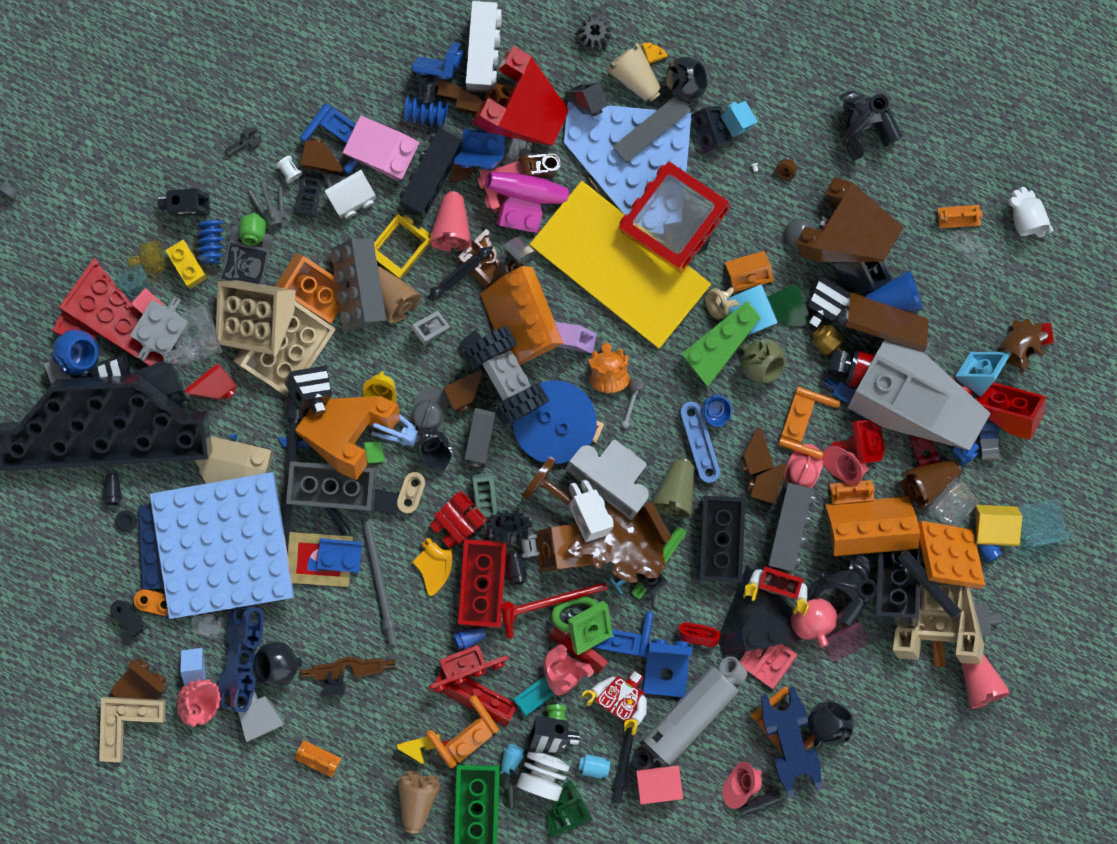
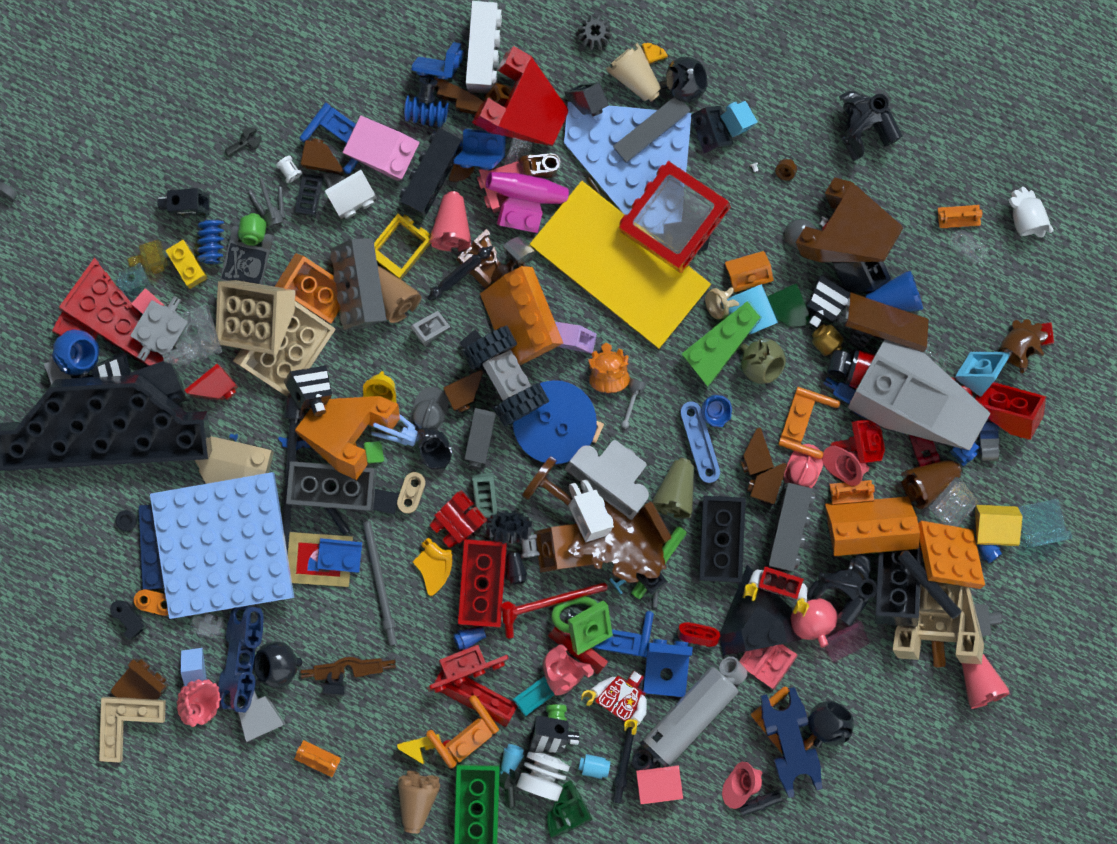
black cone [102,474,123,506] -> none

